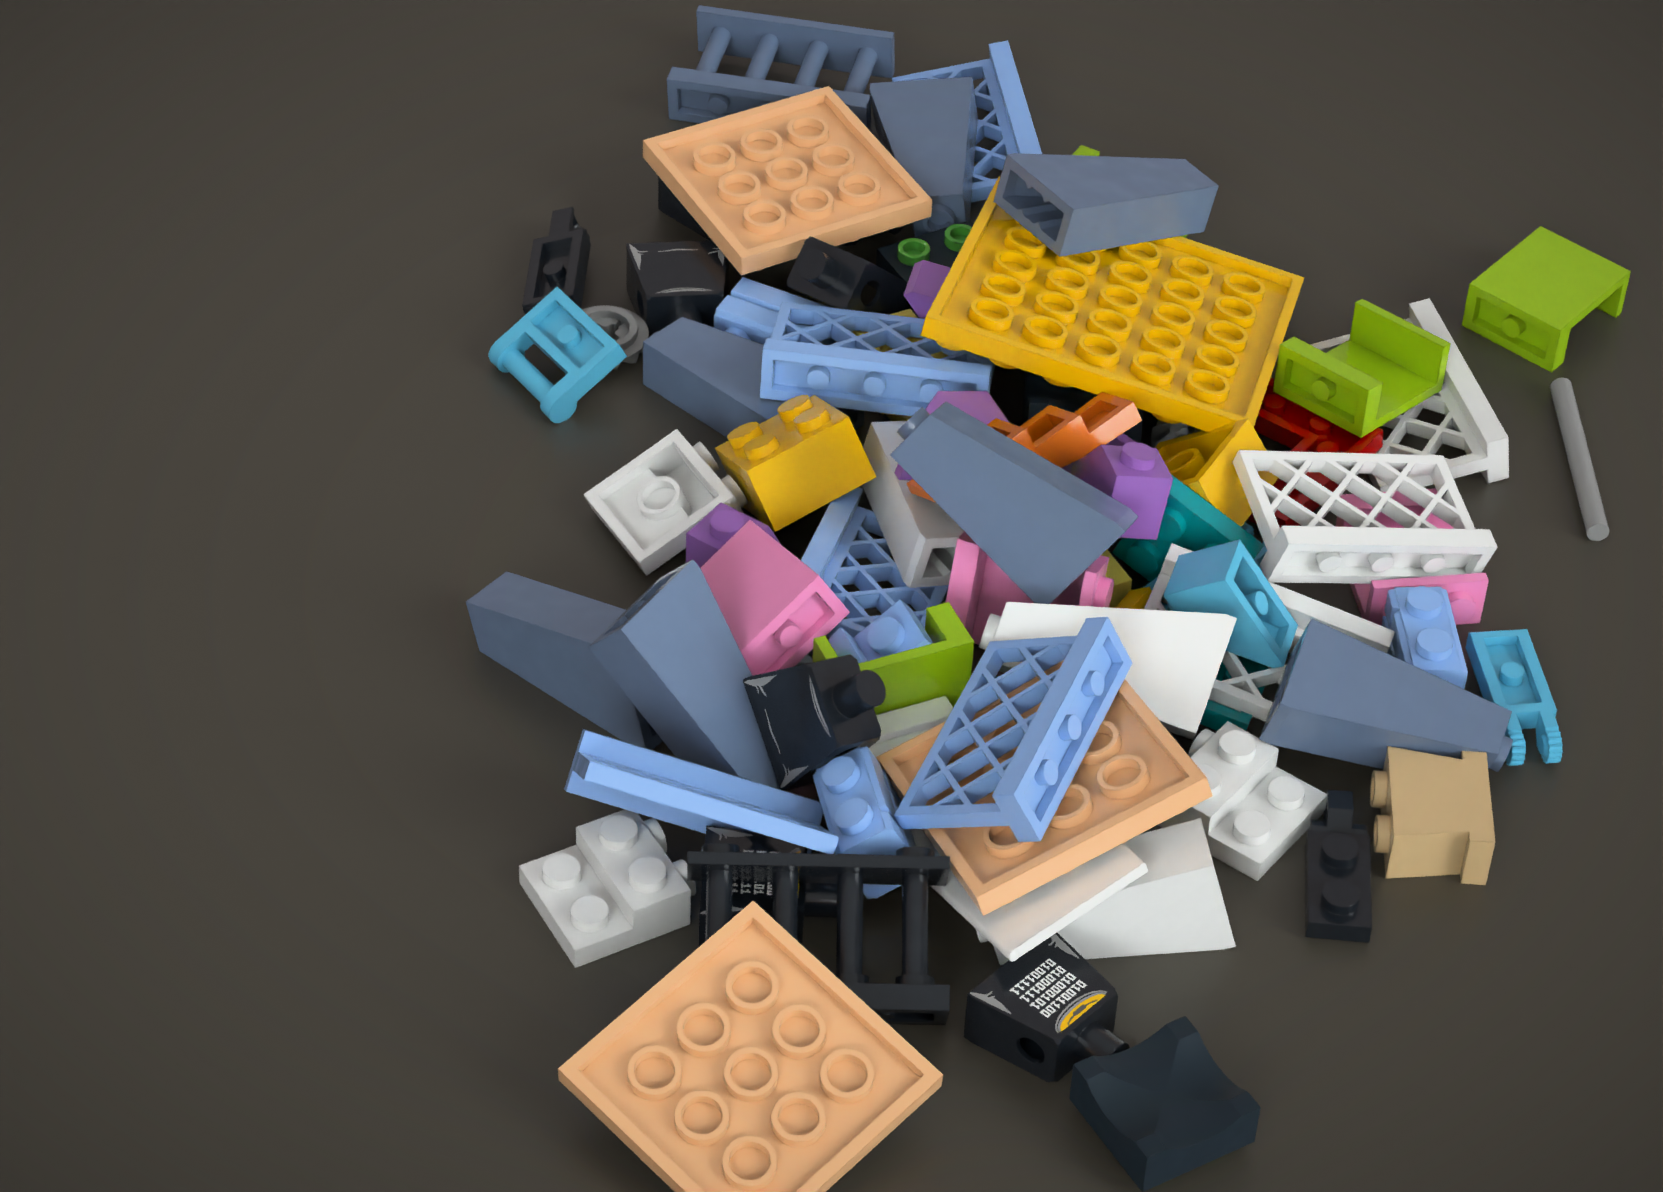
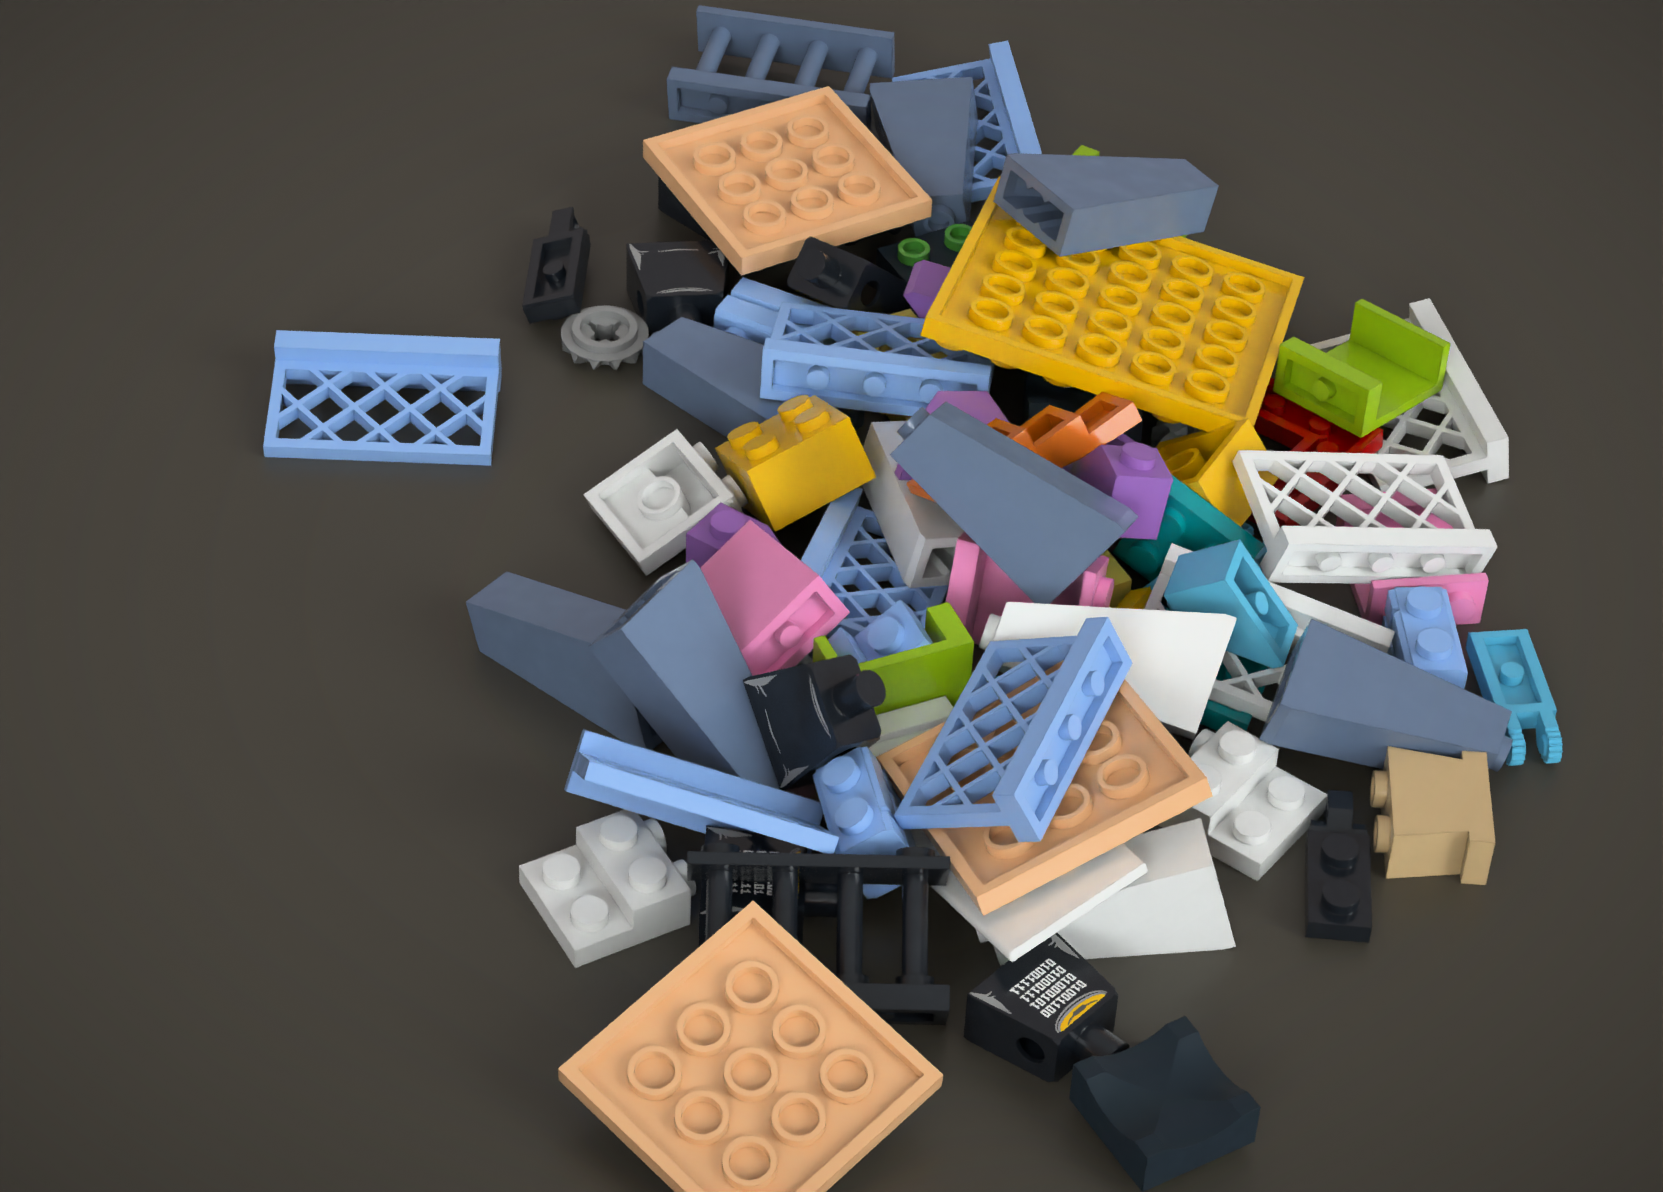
medium azure plate [488,287,627,423] -> none
lime panel [1461,226,1631,373] -> none
light grey bar [1550,378,1610,541] -> none
none -> light blue fence [263,330,502,466]

